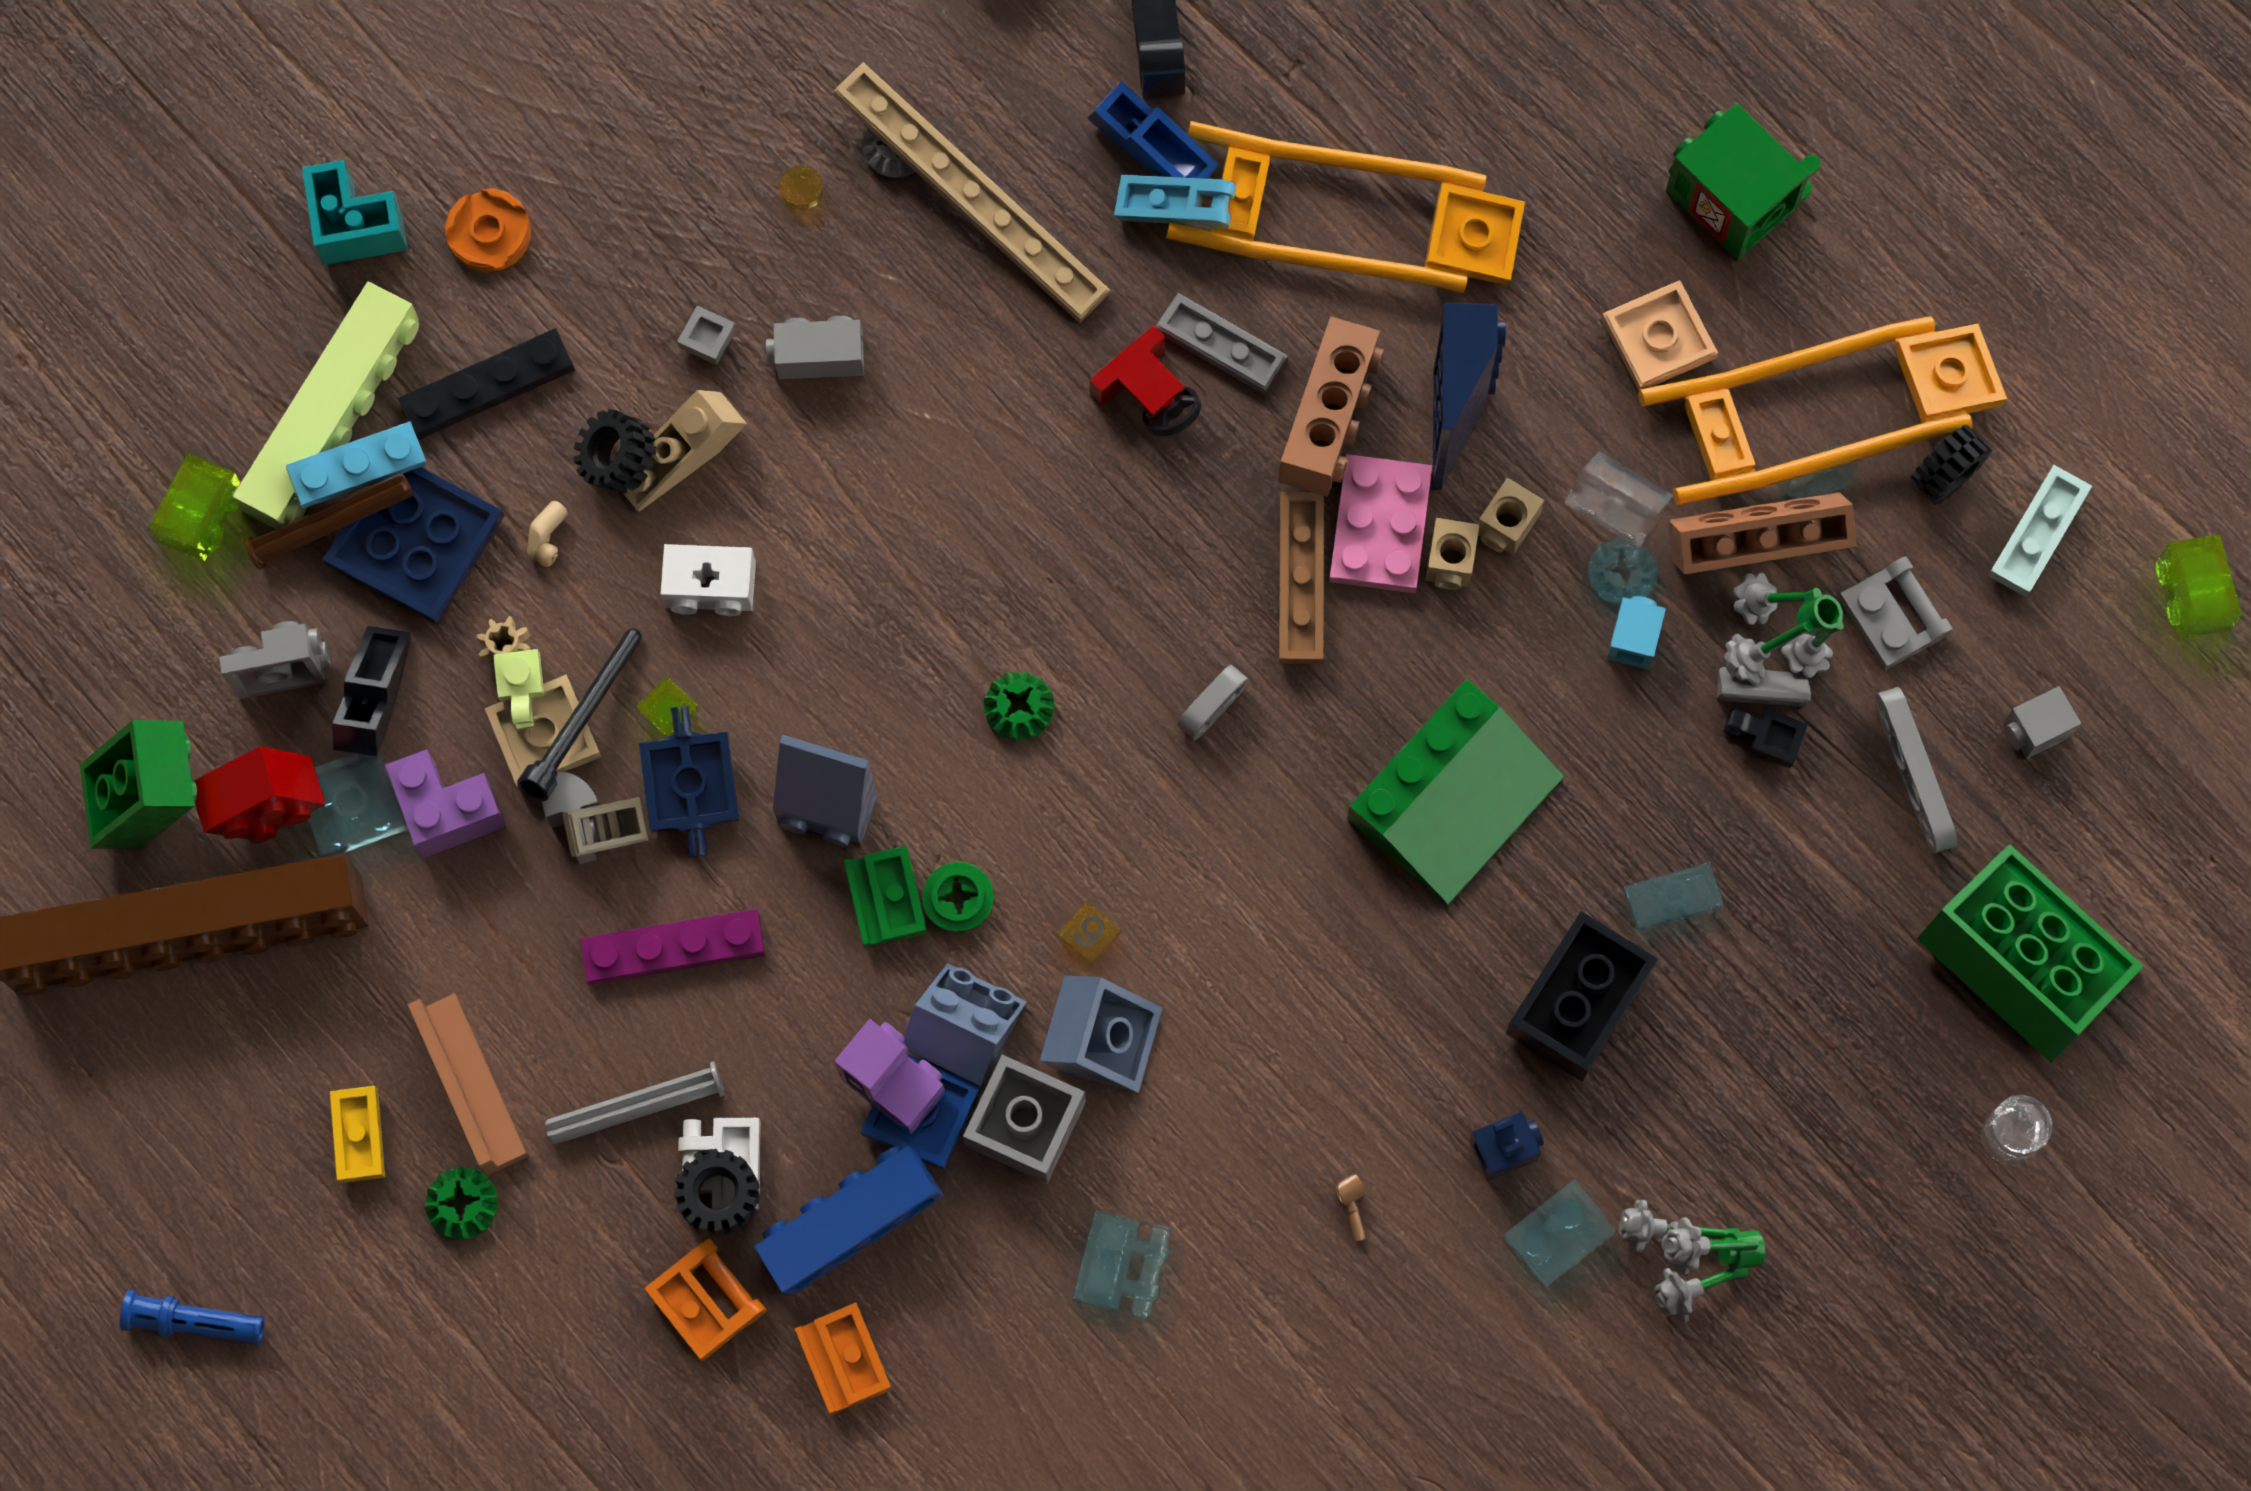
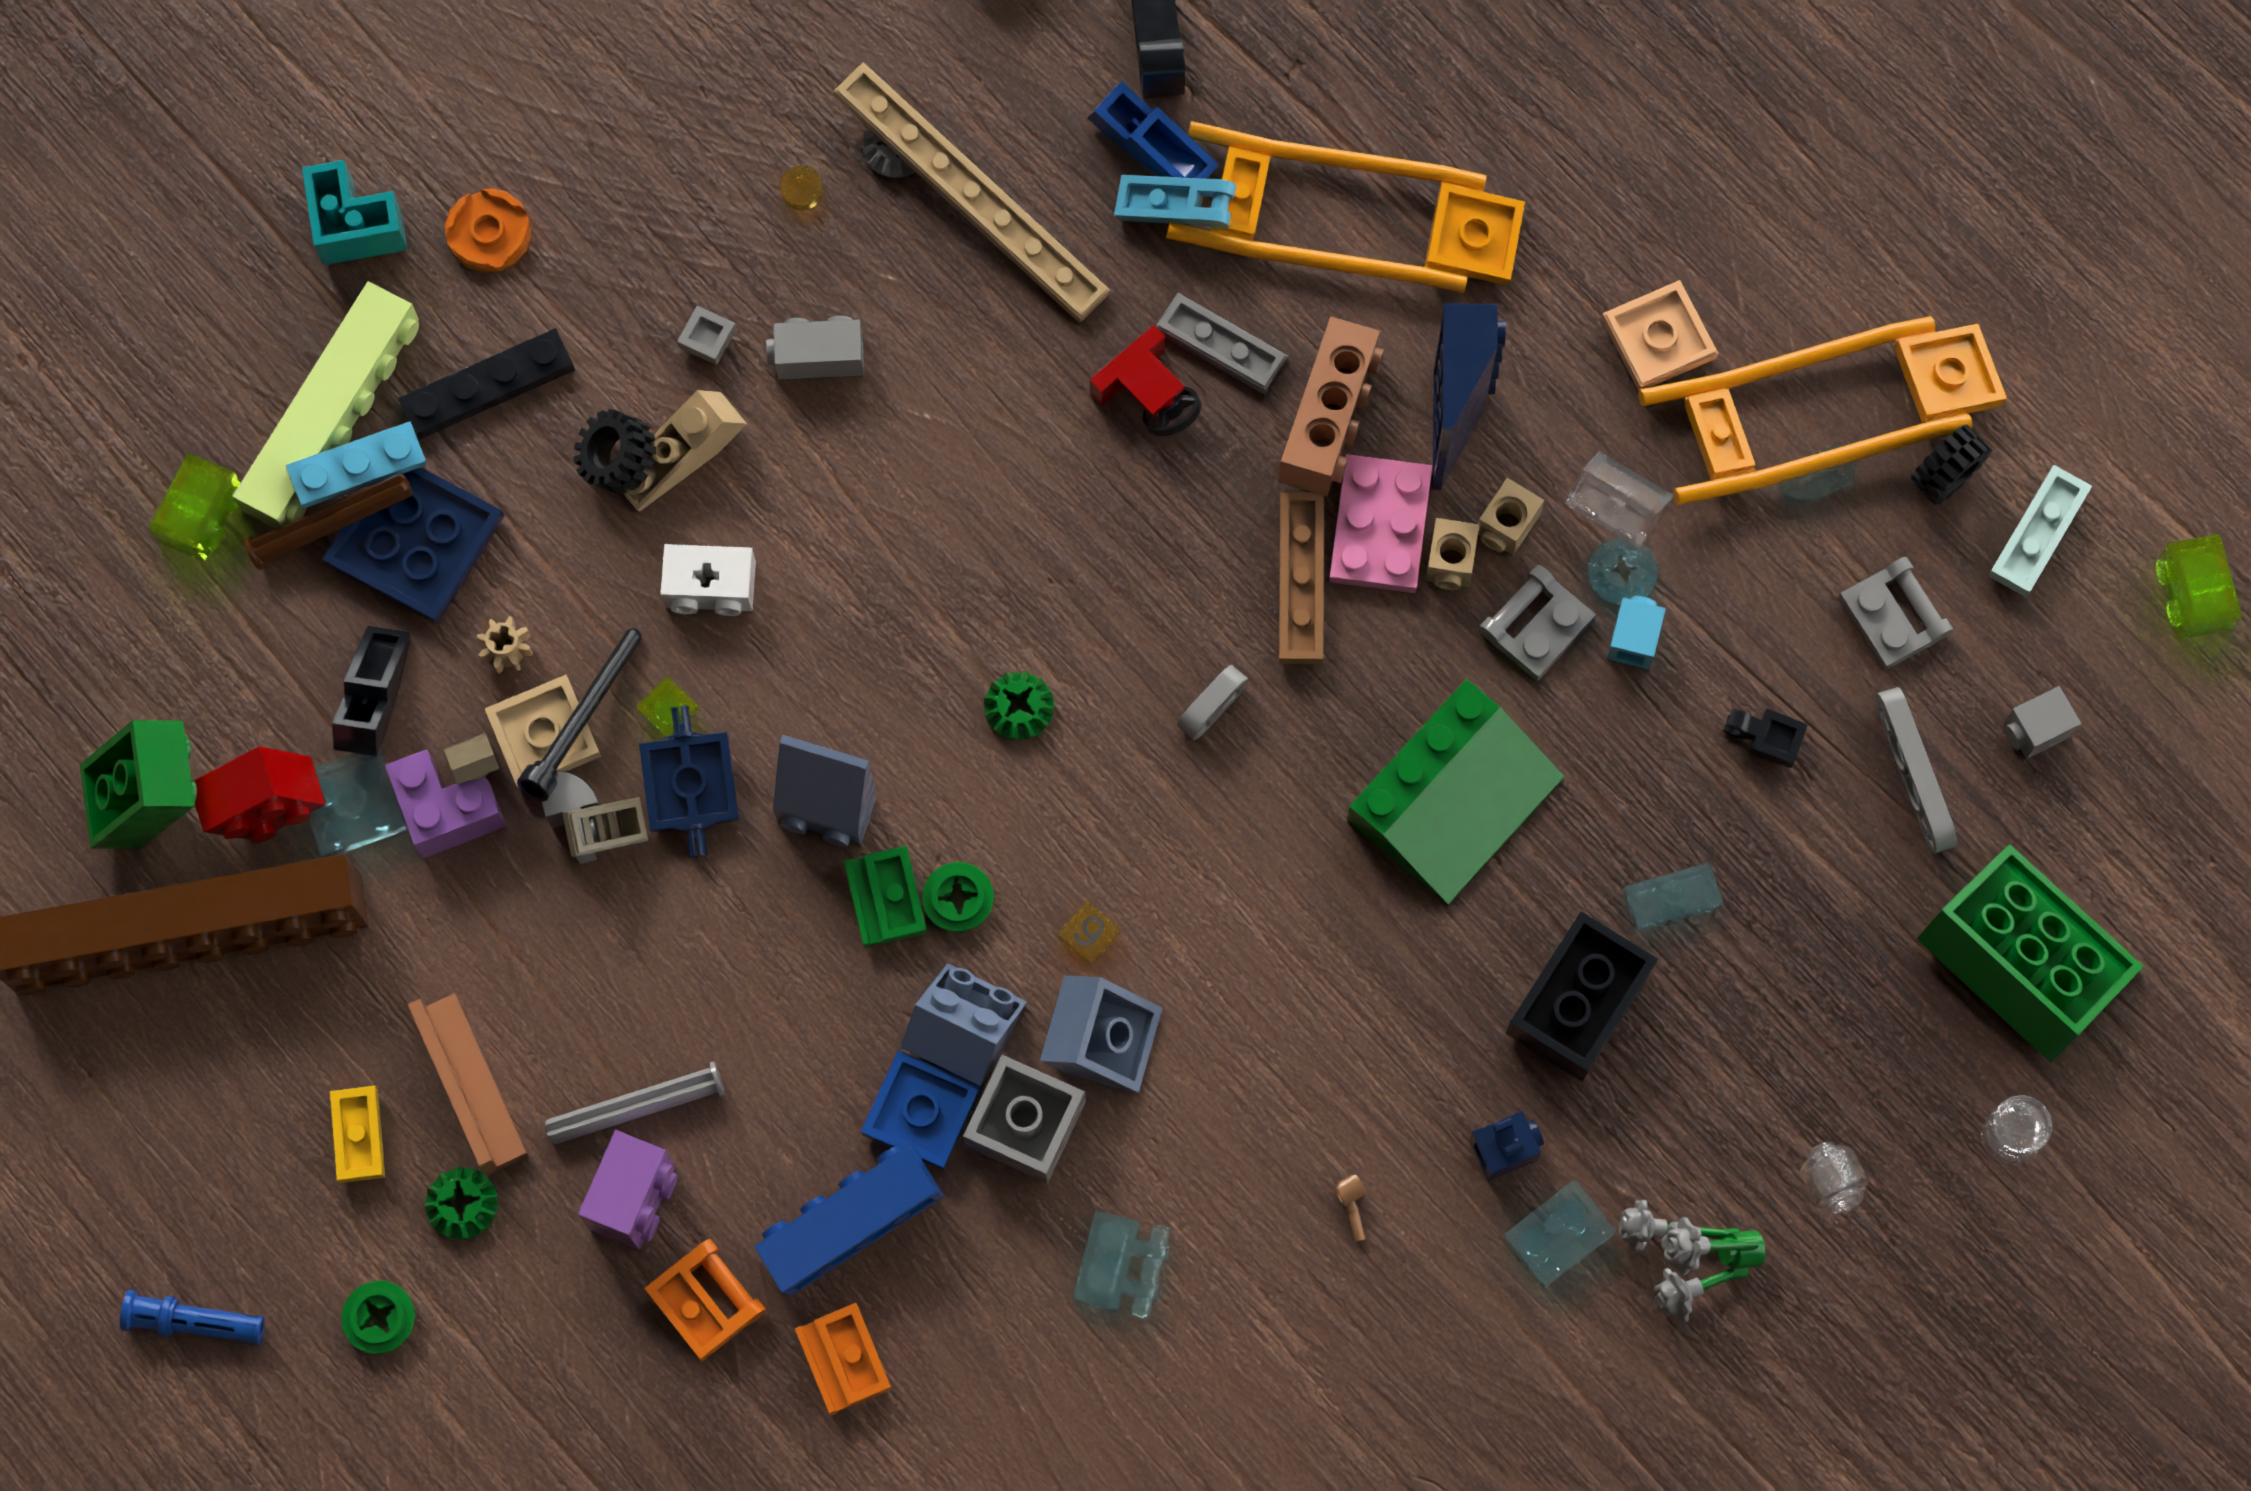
light grey plate [219,621,331,699] -> none
yellowish green plate [494,649,544,730] -> none
tan arm [527,501,568,567] -> none
magenta plate [580,909,765,985] -> none
black tyre [674,1149,760,1237] -> none
white plate [678,1118,761,1211] -> none
medium lavender brick [834,1019,946,1135] -> none
green container [1666,103,1821,261] -> none
nougat brick [1668,492,1857,575] -> none
light grey slope [1717,667,1811,707] -> none
light grey plant [1724,573,1844,685] -> none
none -> green gear [341,1280,416,1355]
none -> dark tan slope [444,733,499,785]
none -> medium lavender brick [578,1130,678,1250]
none -> light grey plate [1478,565,1596,681]
none -> clear head [1800,1142,1868,1214]

